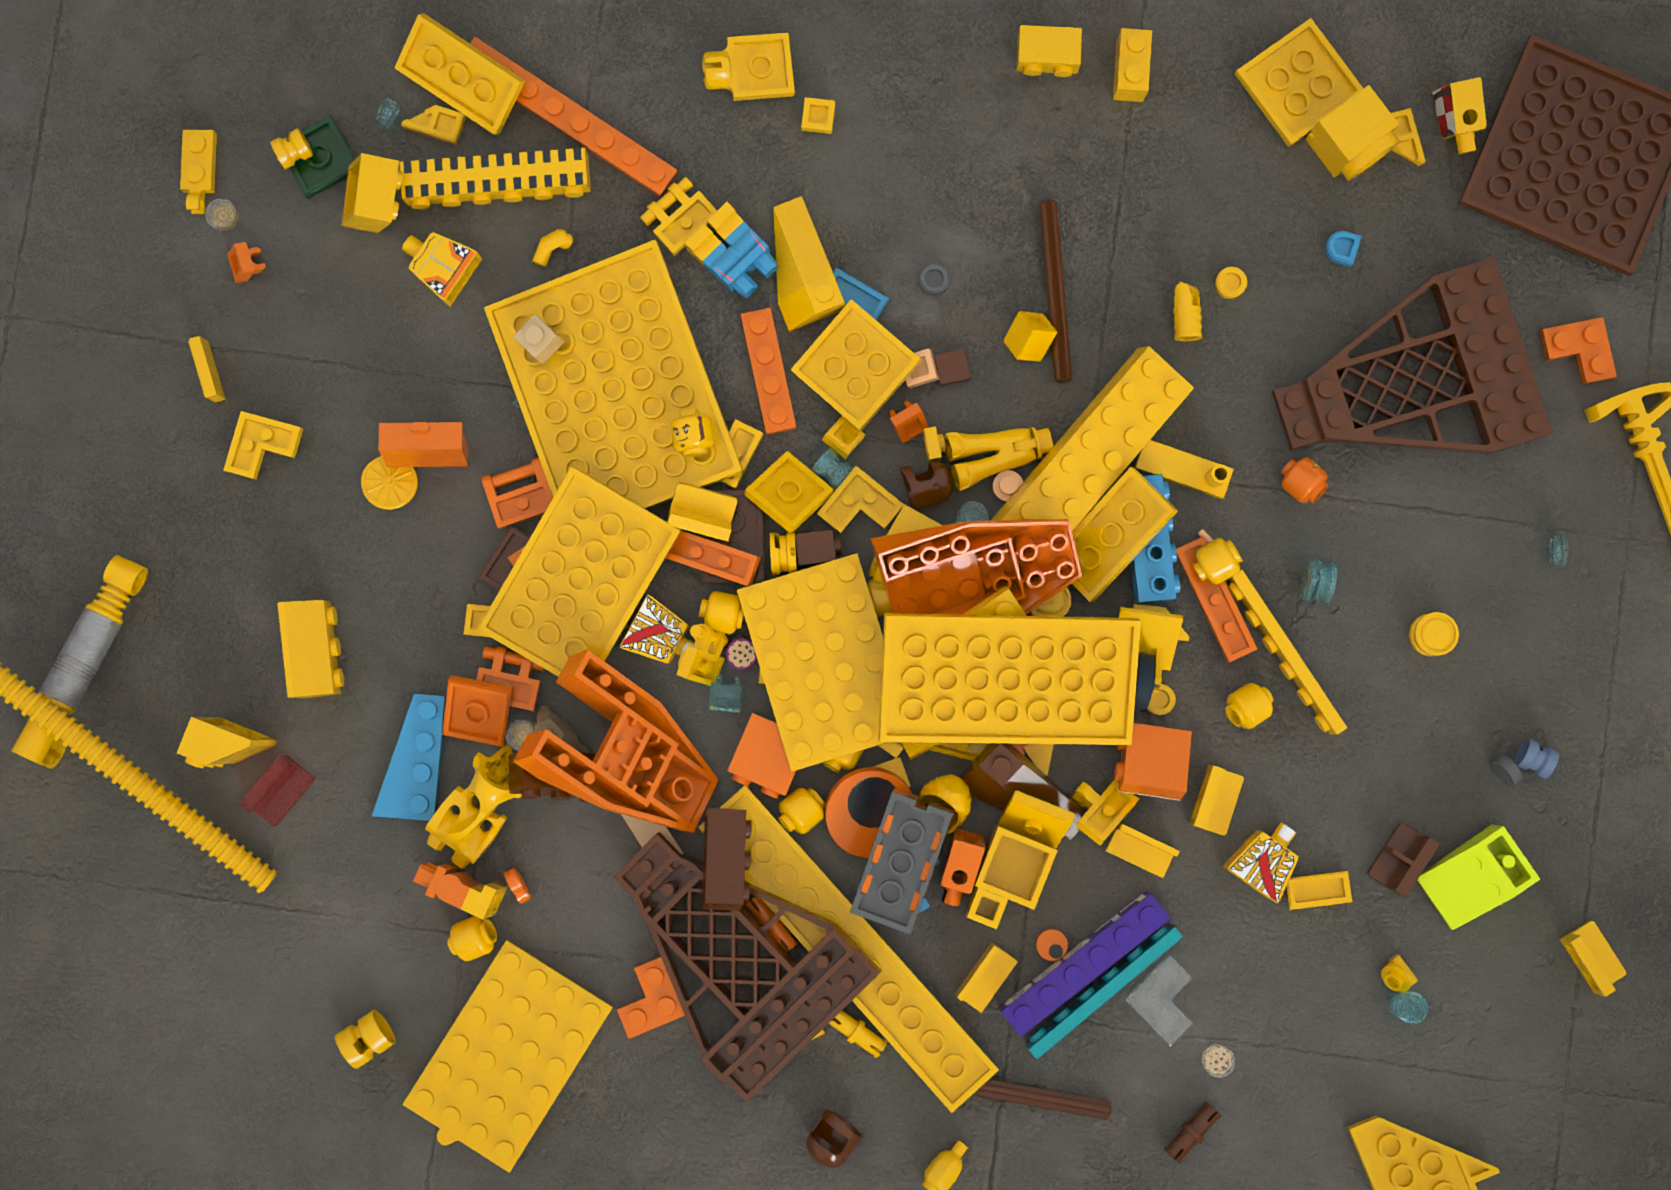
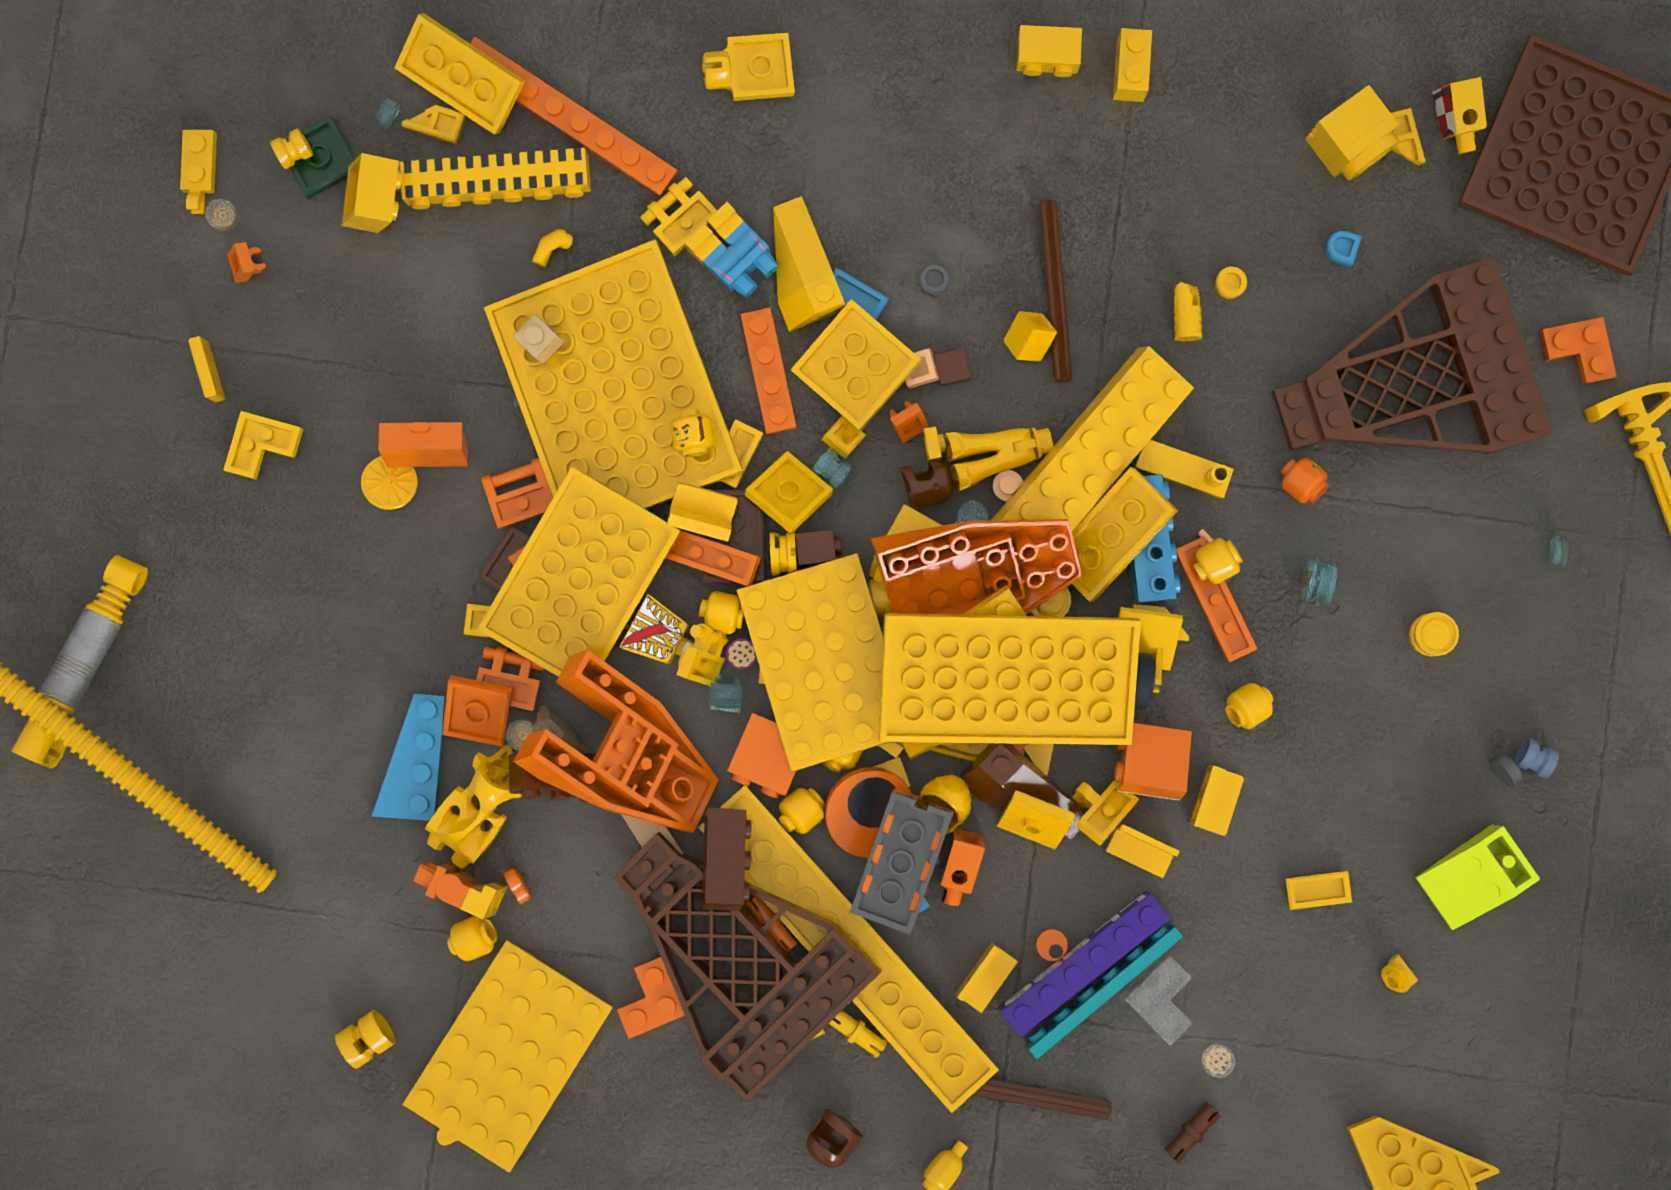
yellow slope [177,717,278,768] -> none
clear red panel [239,755,315,826] -> none
yellow slope [277,600,344,699] -> none
yellow torso [402,232,482,307] -> none
yellow plate [801,97,835,134] -> none
yellow plate [817,466,904,534] -> none
yellow brick [965,887,1008,929] -> none
yellow piece [974,825,1058,910] -> none
yellow tile [1147,684,1176,715] -> none
torso [1222,822,1299,903] -> none
yellow plate [1227,570,1347,735] -> none
yellow plate [1235,18,1364,147] -> none
reddish brown panel [1367,823,1440,897] -> none
clear light blue wheel [1388,989,1428,1024] -> none
yellow panel [1560,921,1626,997] -> none

